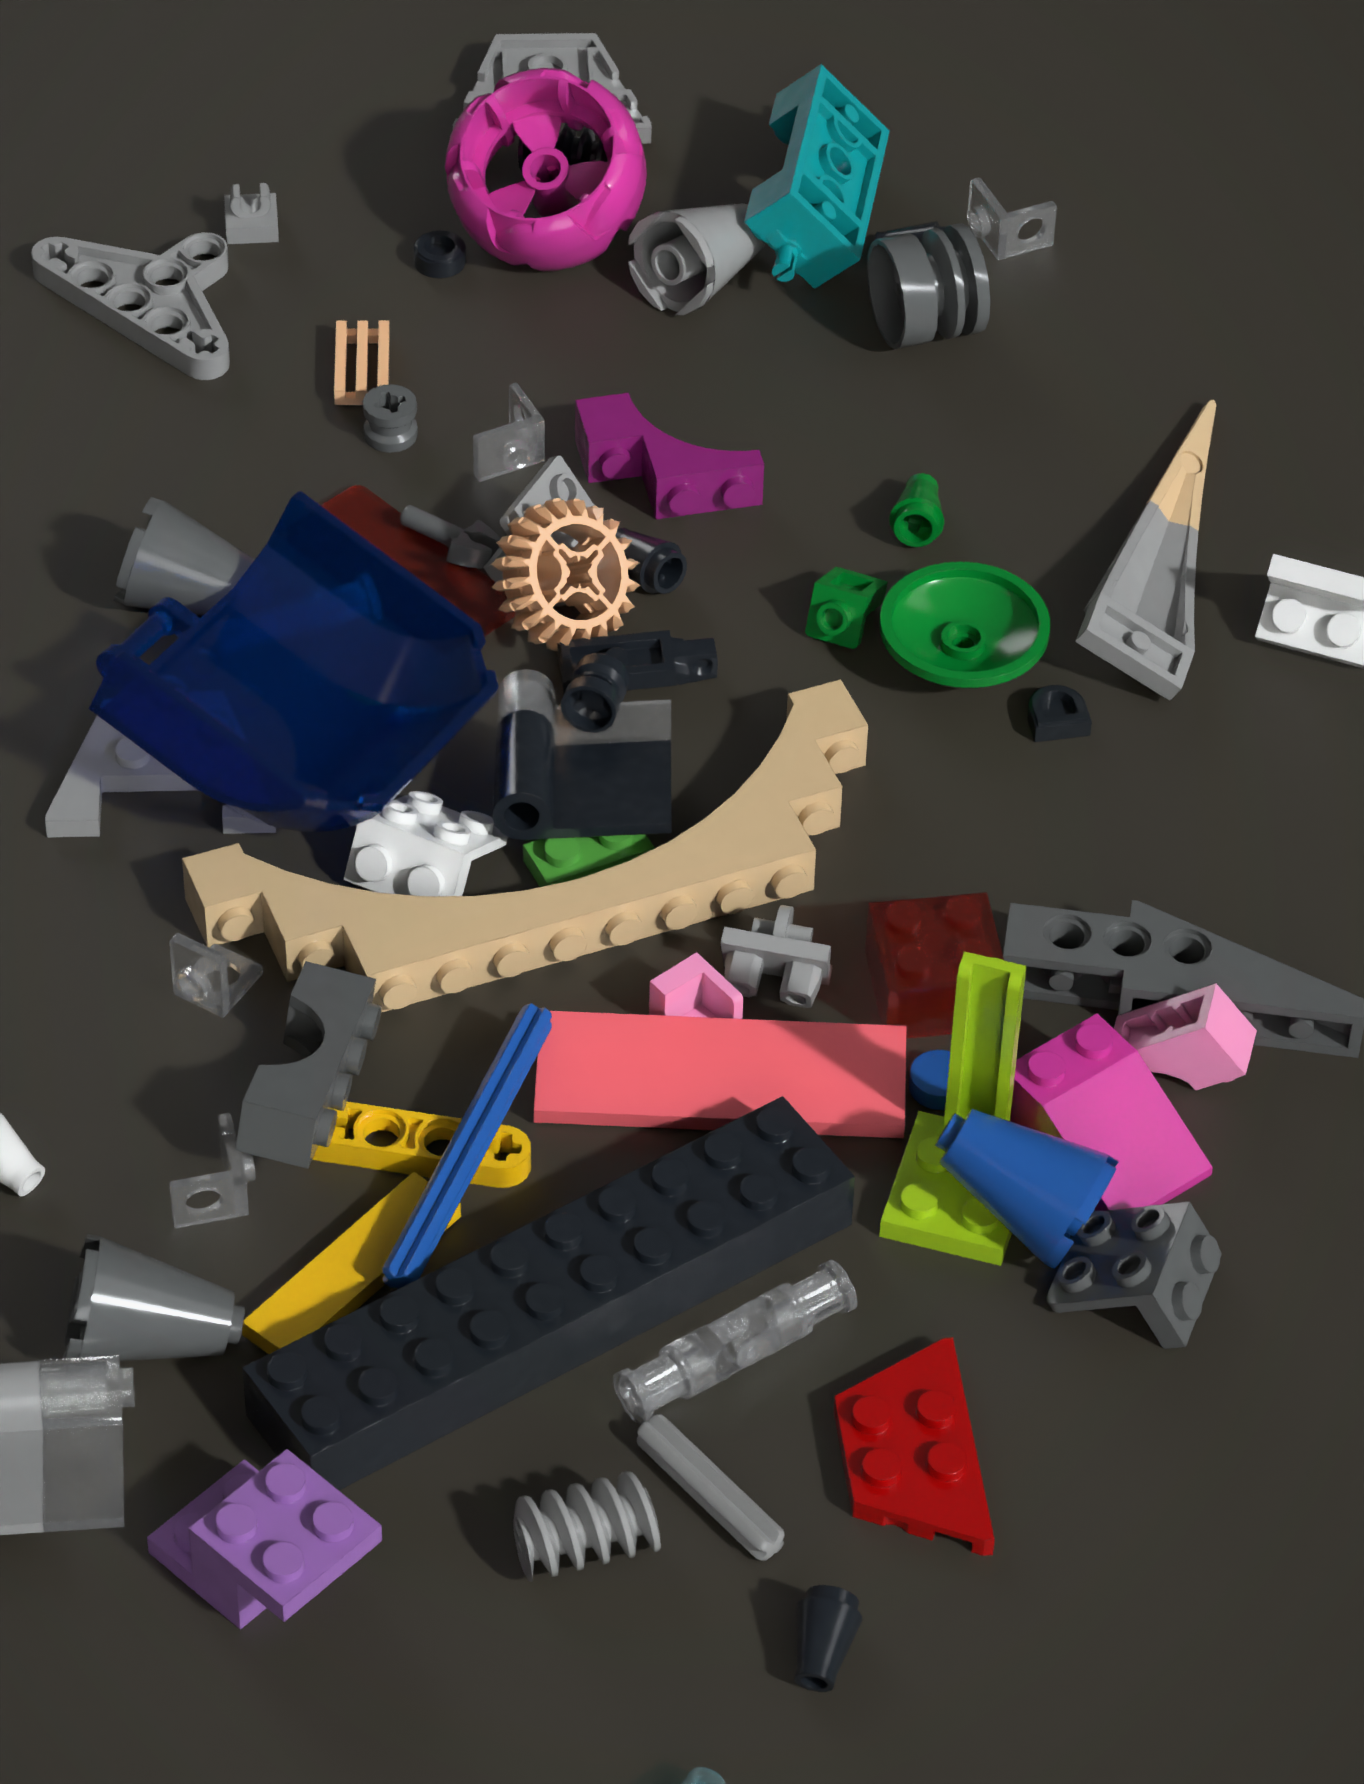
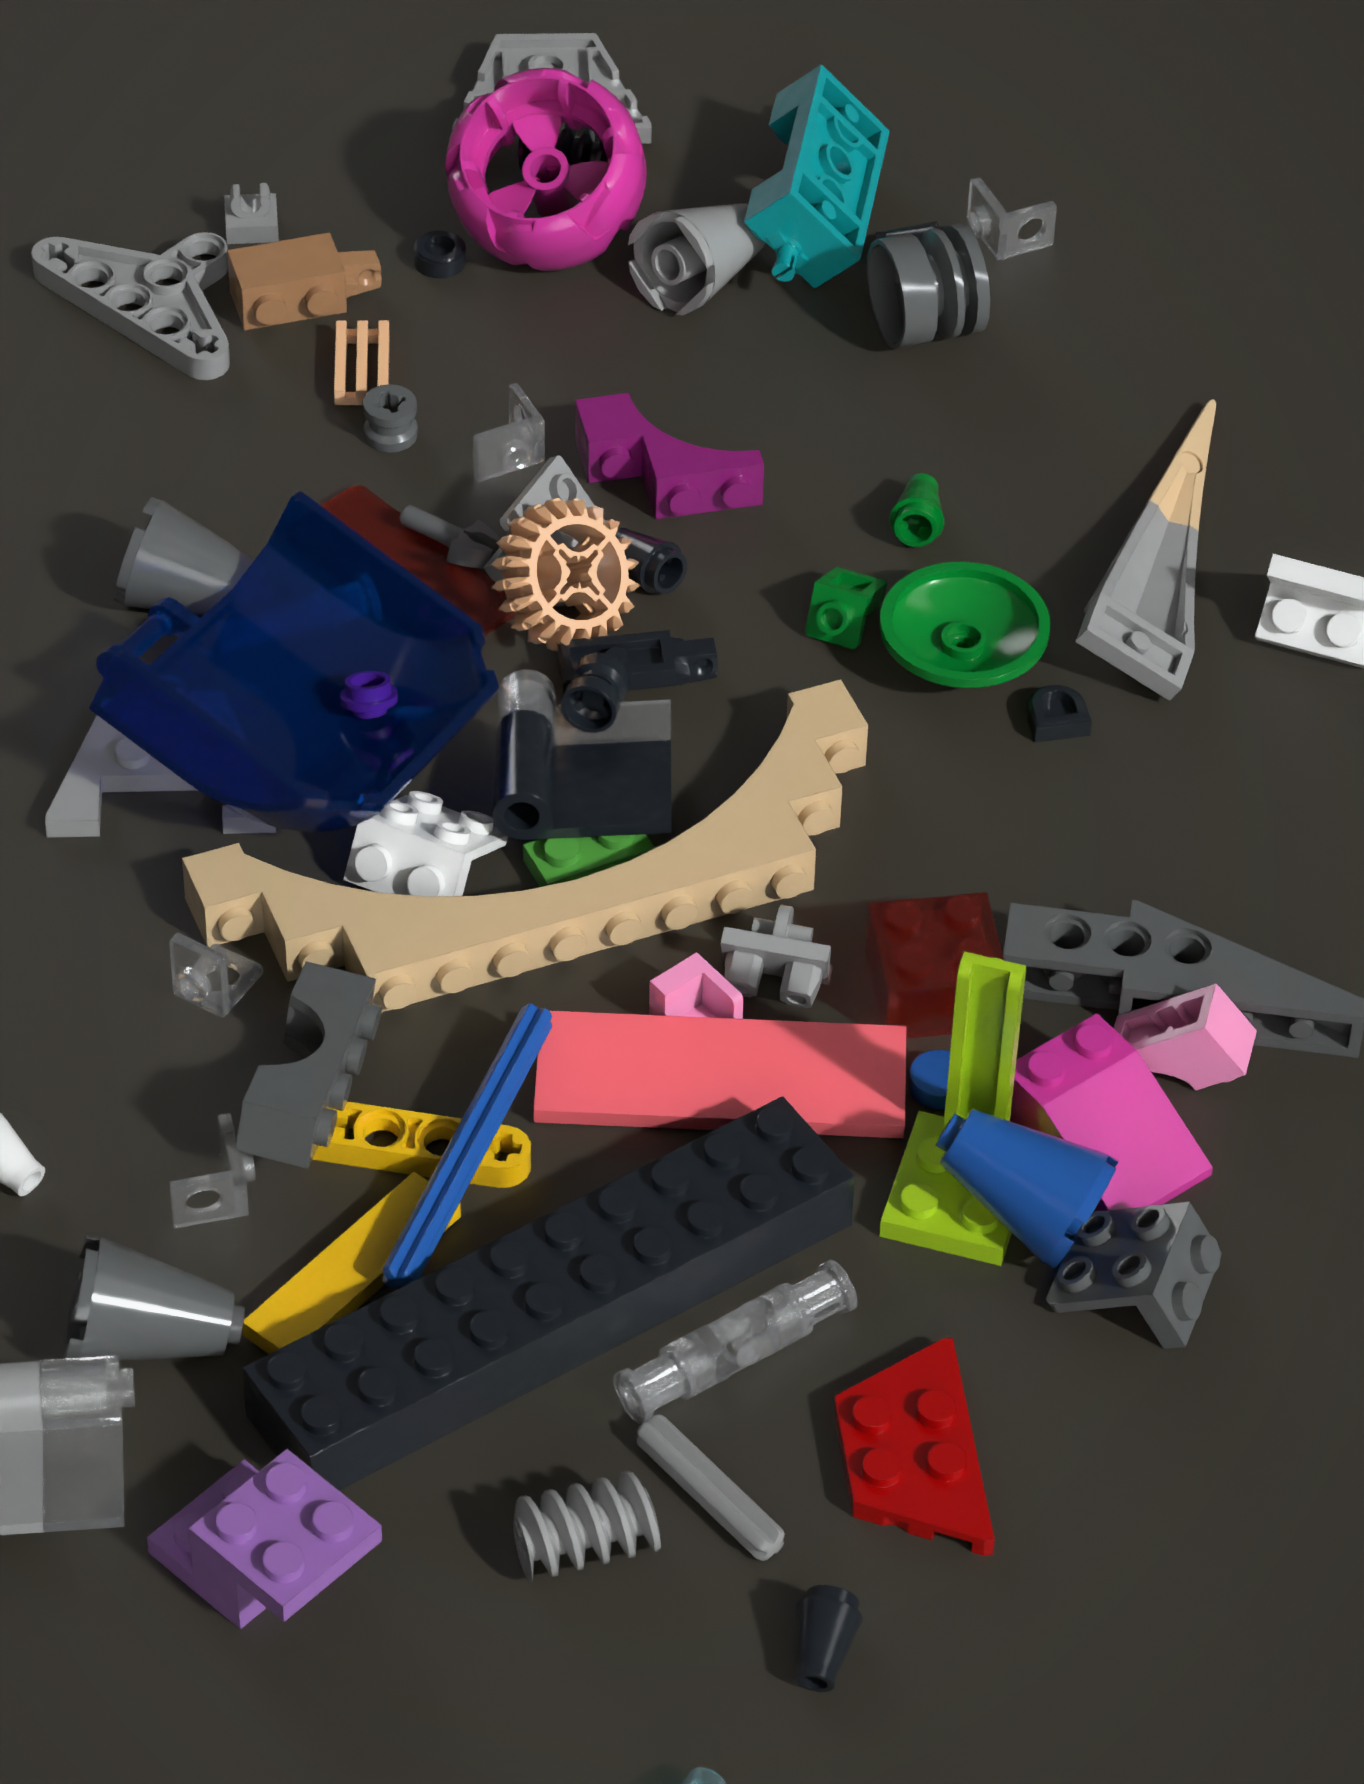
none -> medium nougat hinge [227,232,382,330]
none -> dark purple plate [340,671,398,719]

